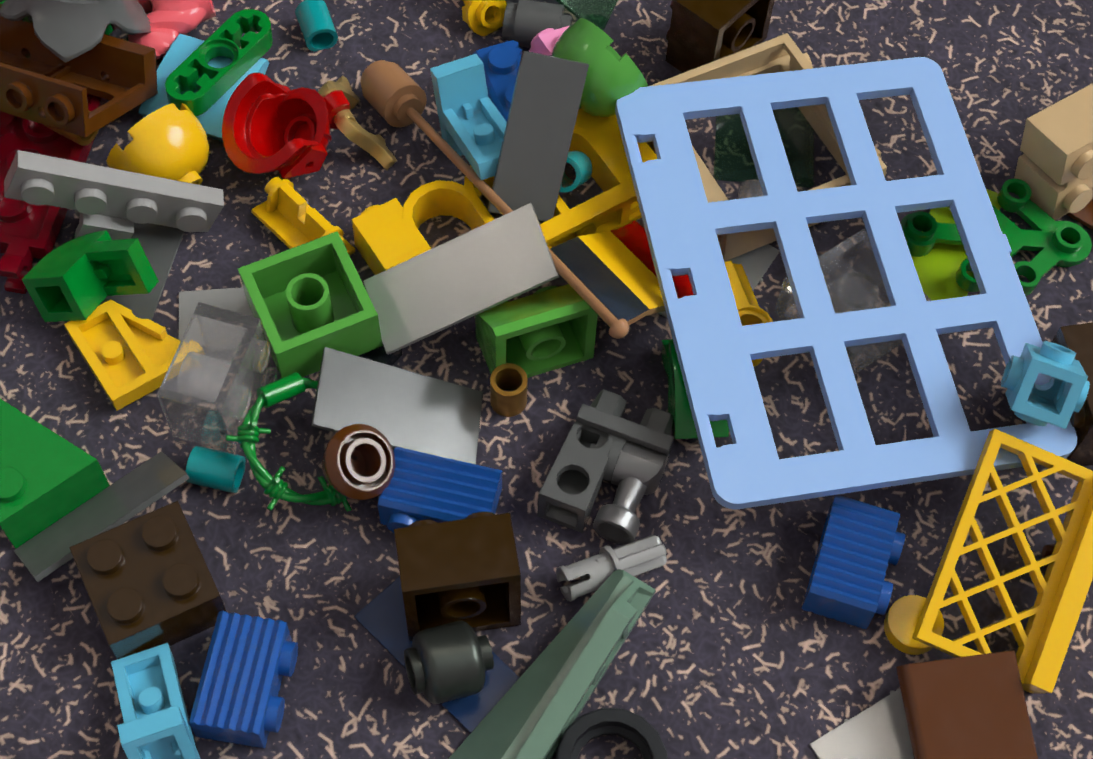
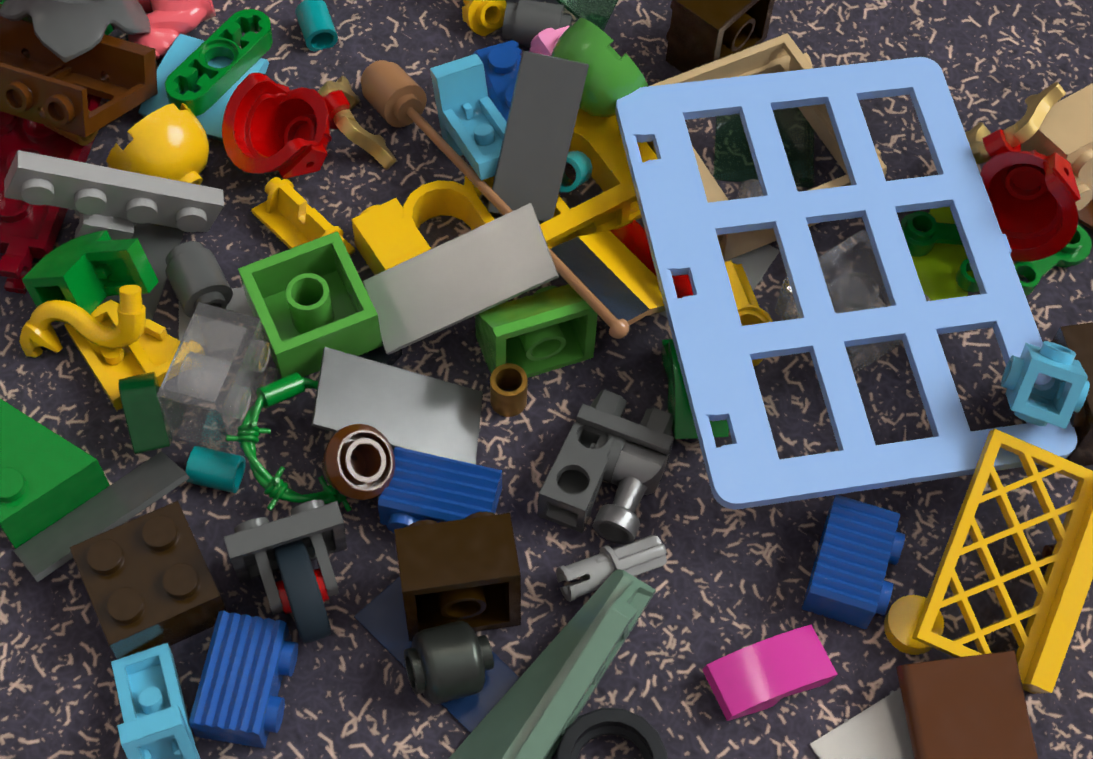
none -> yellow animal [19,285,146,358]
none -> dark green piece [118,372,172,454]
none -> dark grey brick [165,241,233,320]
none -> dark grey plate [224,500,347,643]
none -> dark pink slope [702,625,838,721]
none -> red helmet [965,82,1081,262]

